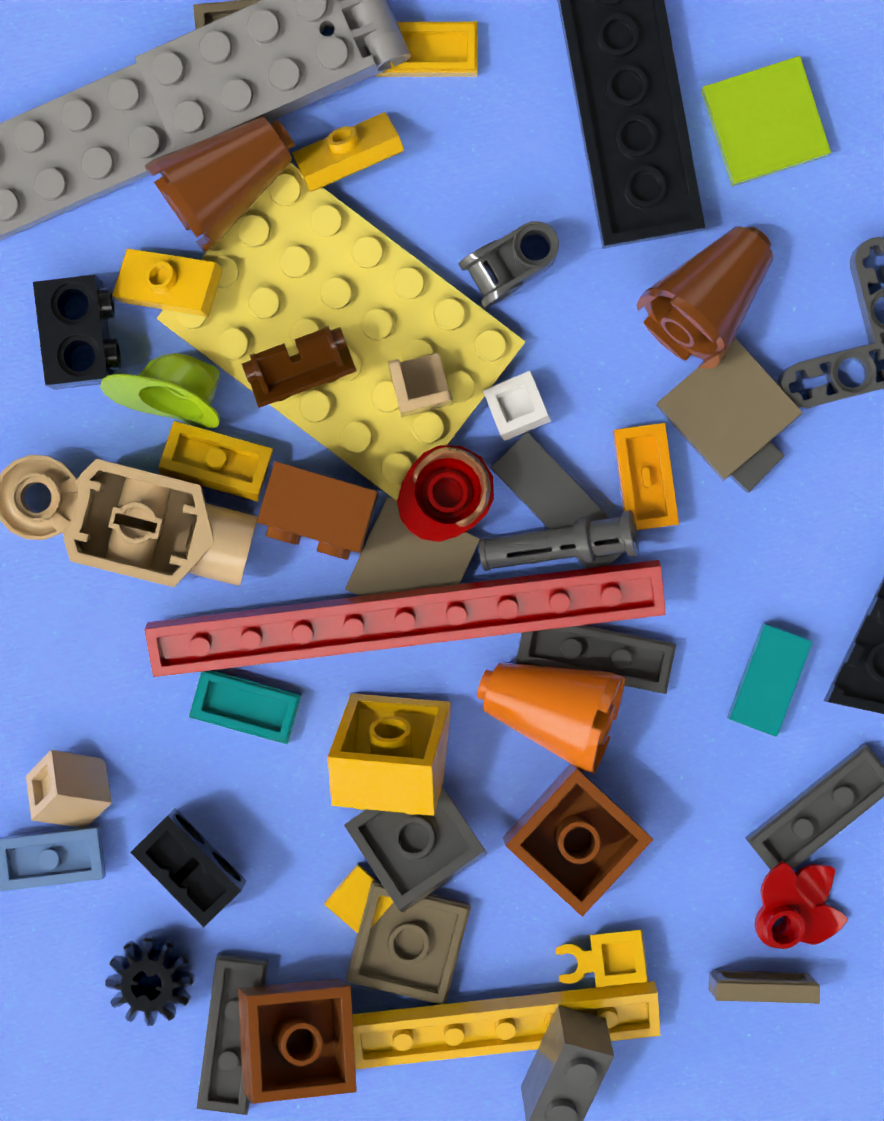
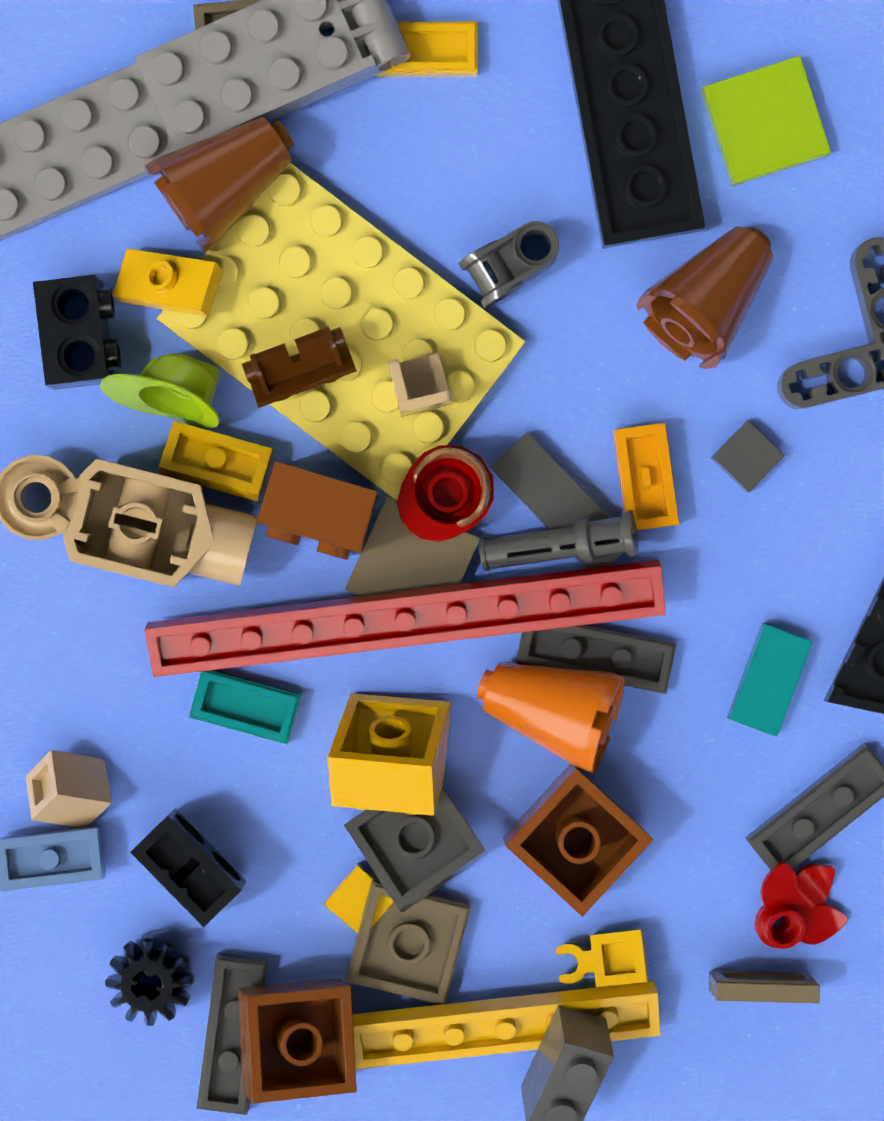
yellow plate [292,112,404,192] -> none
white plate [483,371,551,441] -> none
dark tan tile [656,338,803,482] -> none

